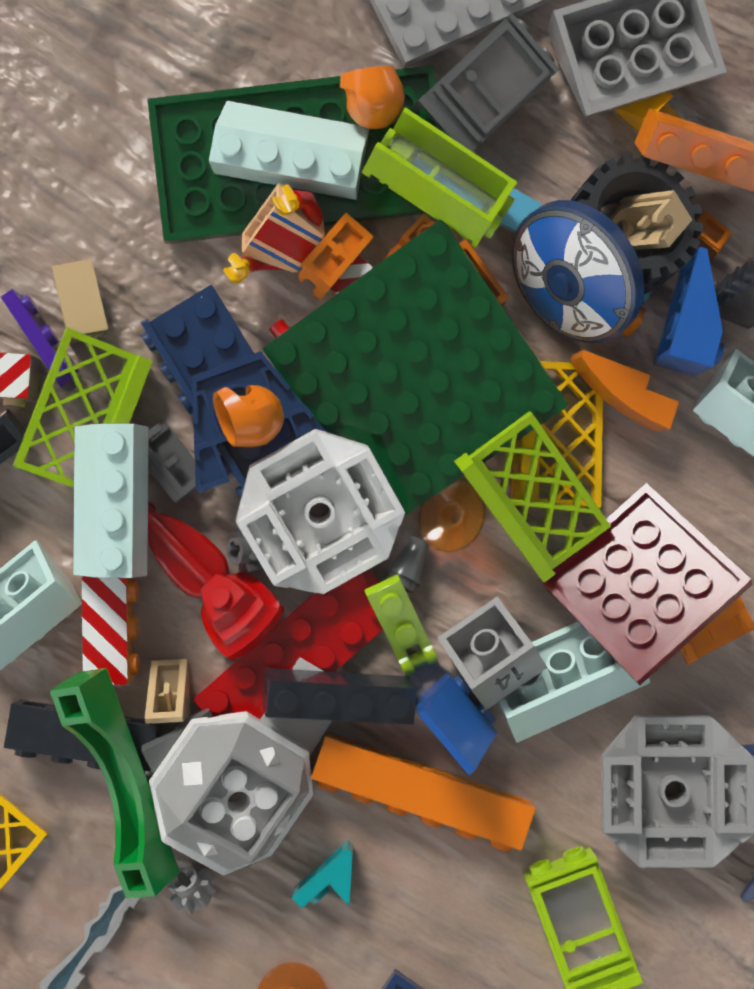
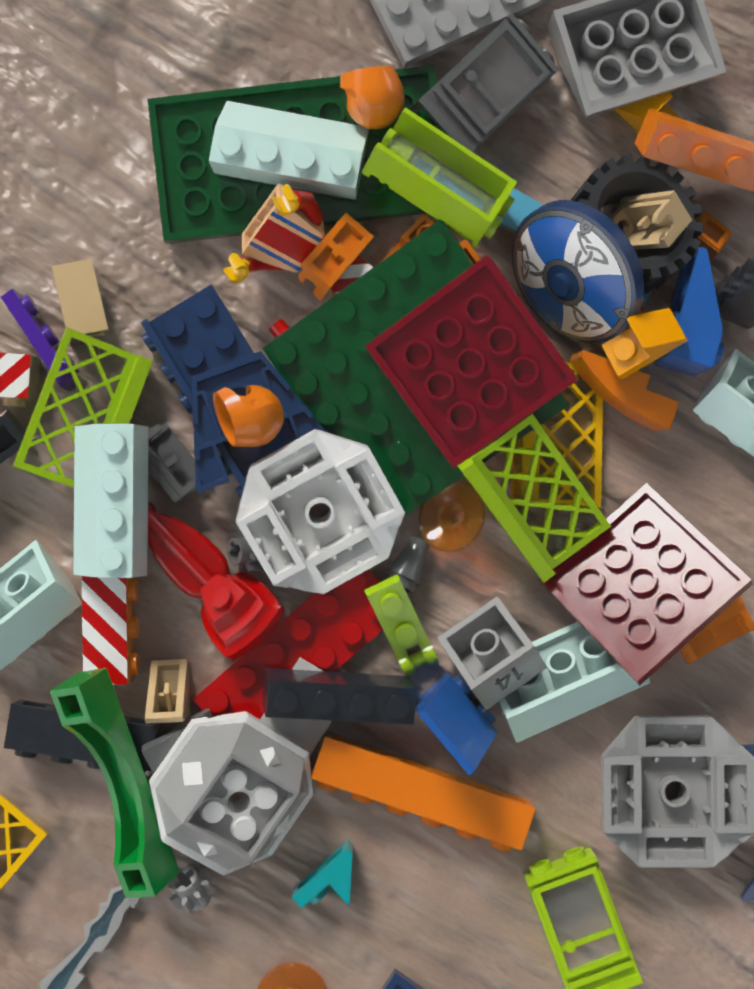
none -> dark red plate [365,254,578,469]
none -> light orange slope [601,308,688,379]

